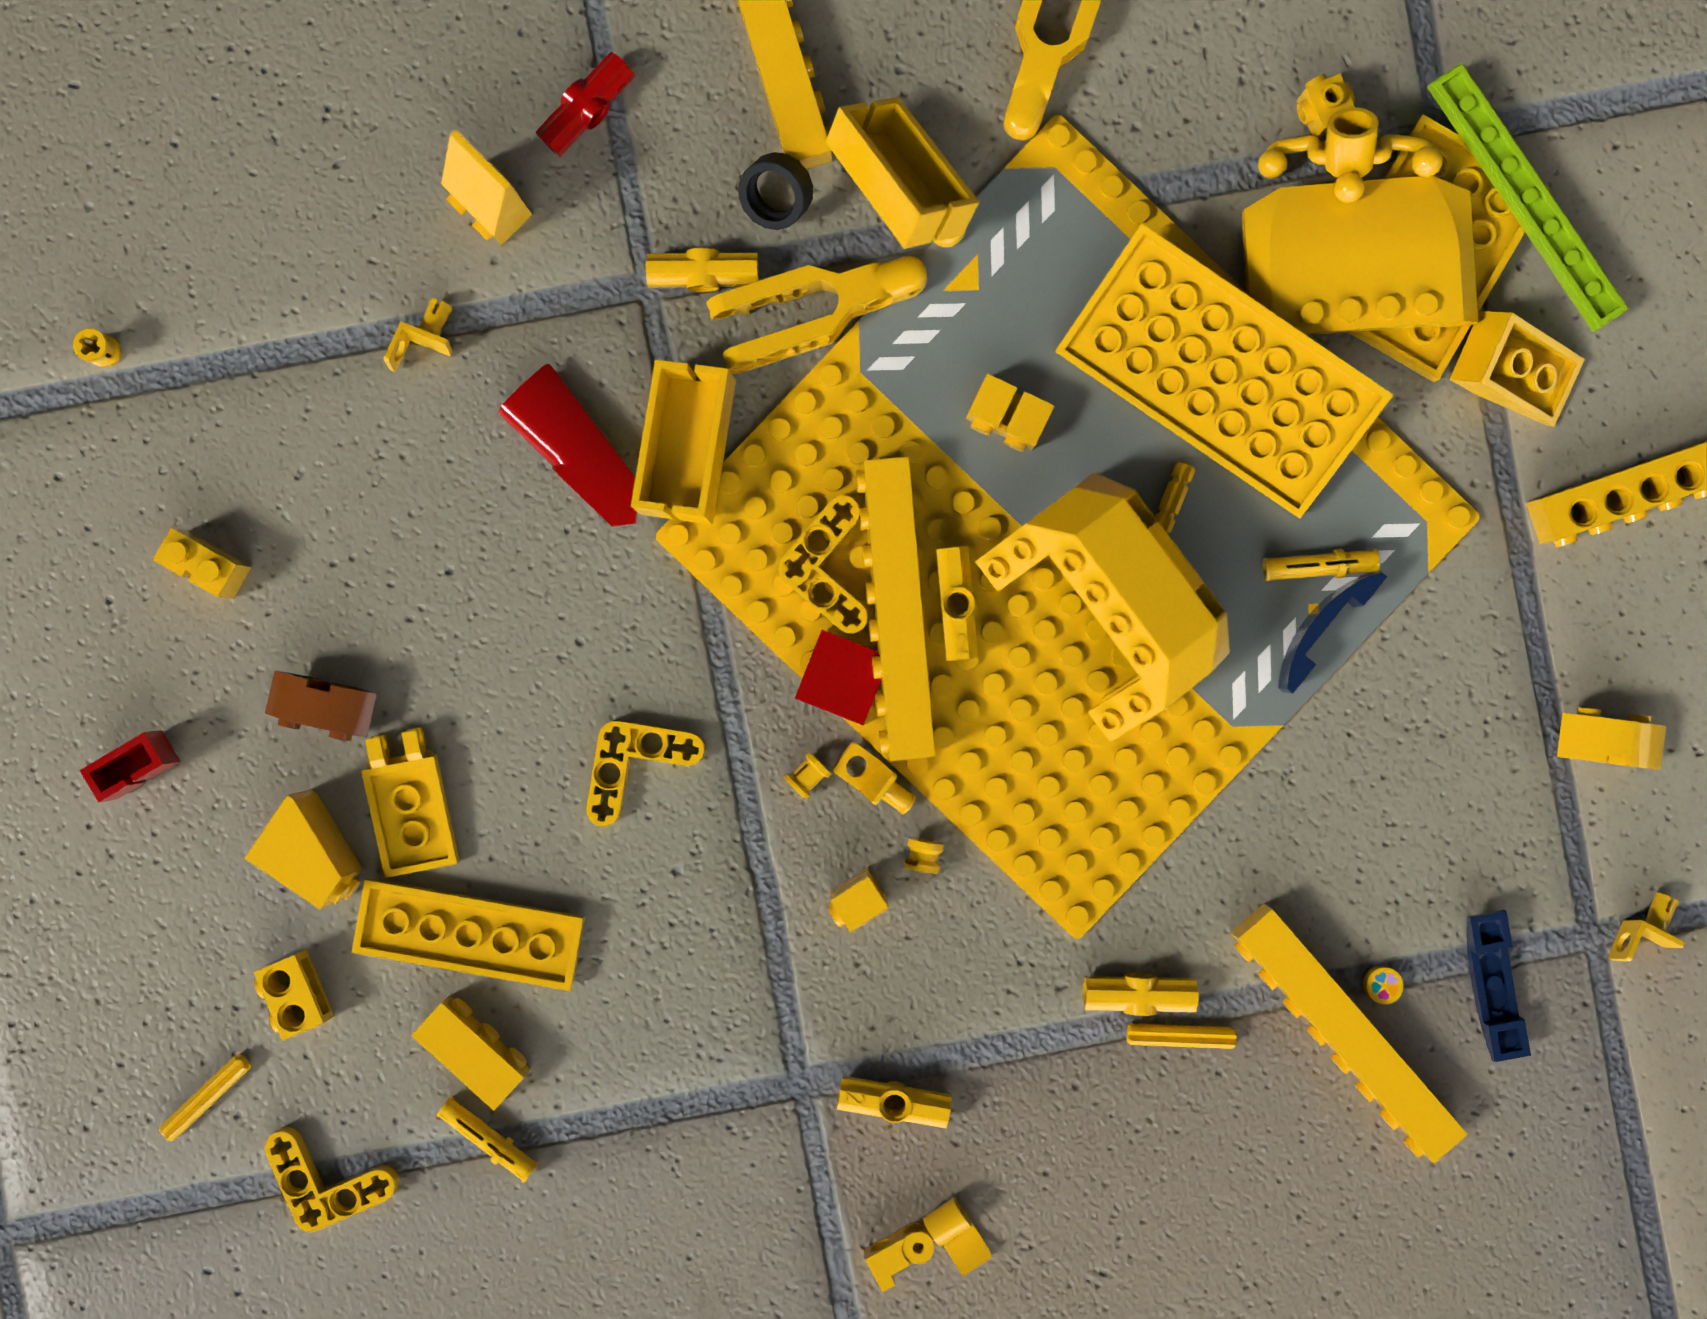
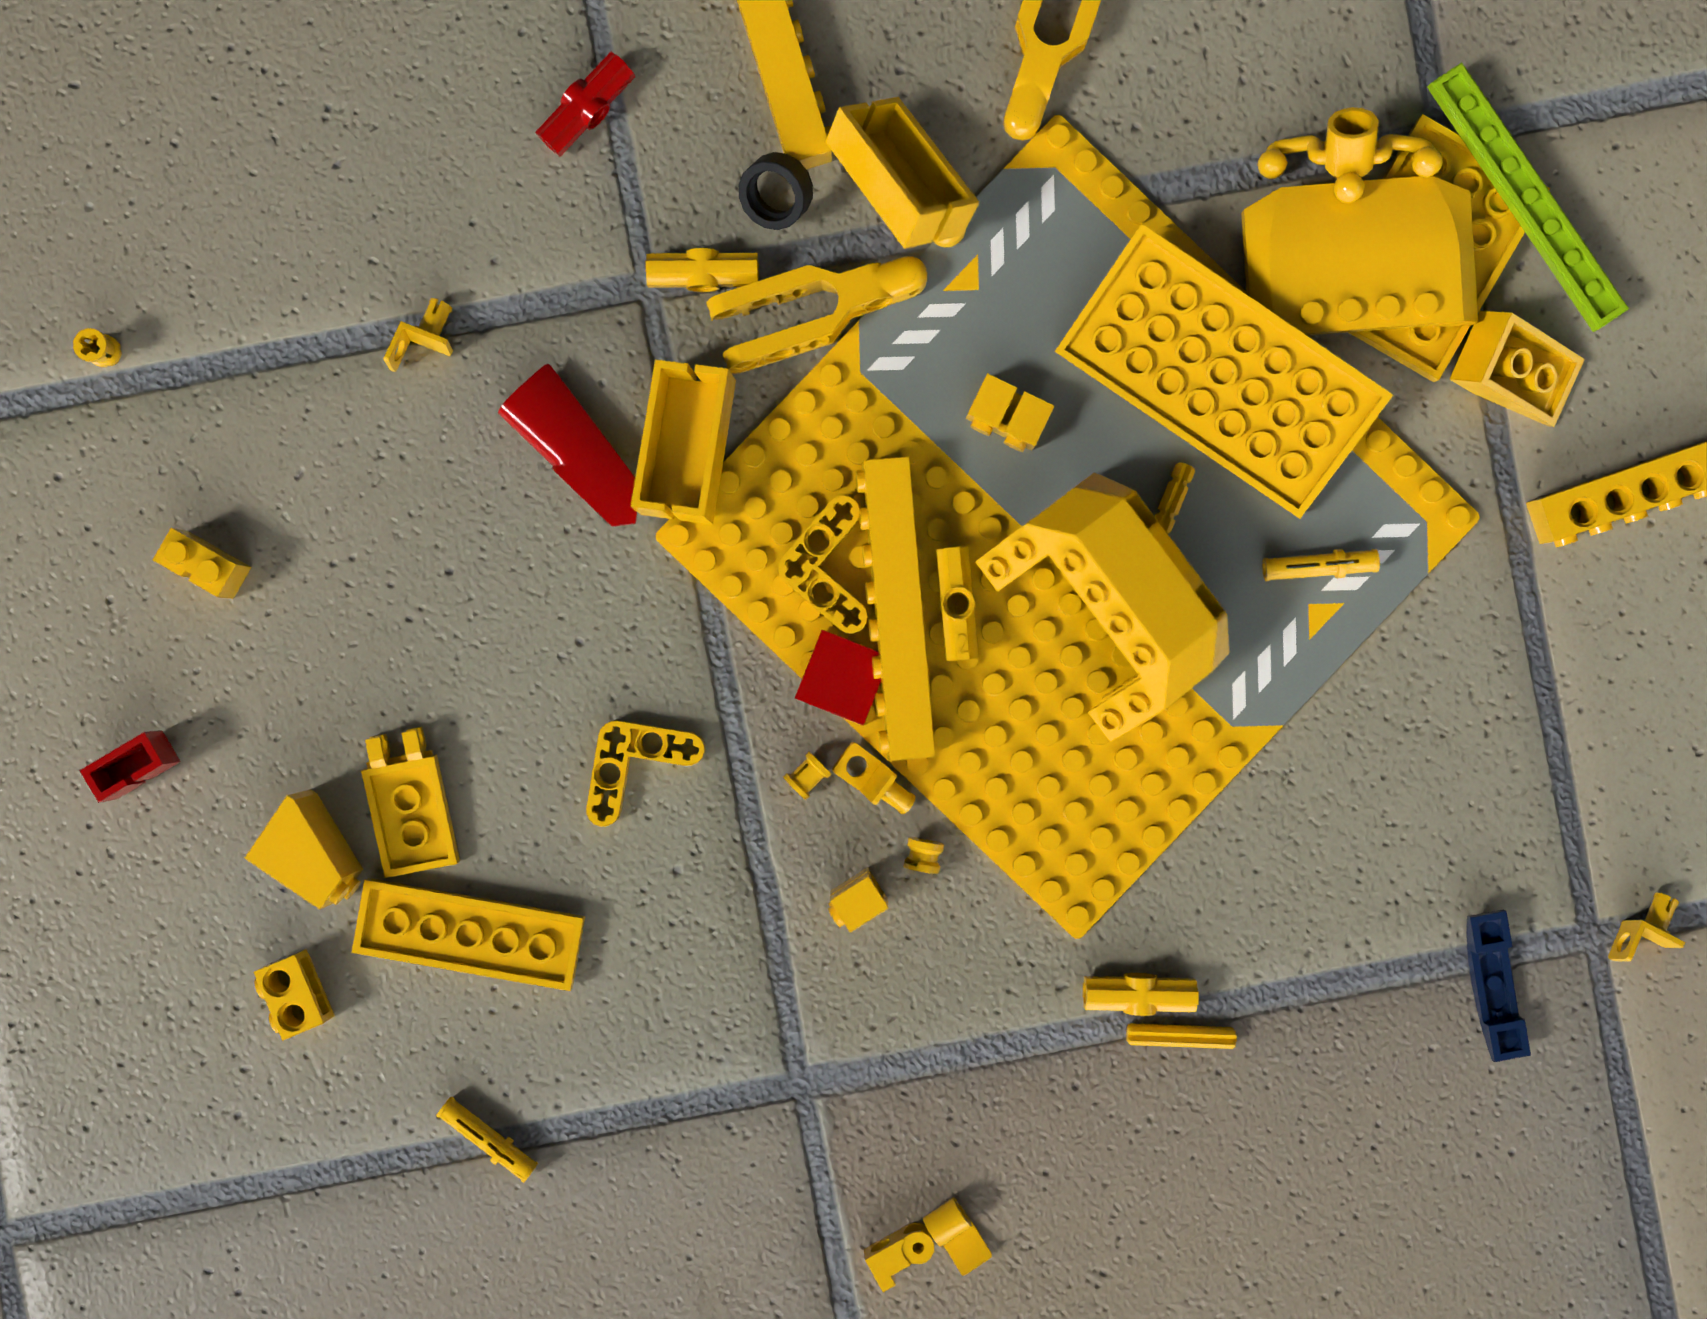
yellow axle [159,1054,251,1141] -> none
yellow beam [264,1127,400,1233] -> none
dark orange brick [265,670,377,741] -> none
yellow brick [411,995,531,1111] -> none
yellow slope [441,129,532,246] -> none
yellow piece [837,1075,952,1129] -> none
yellow brick [1230,904,1468,1164] -> none
dark blue slope [1278,572,1387,694] -> none
yellow brick [1296,73,1355,138] -> none
yellow tile [1363,965,1404,1004] -> none
yellow brick [1557,707,1666,770] -> none

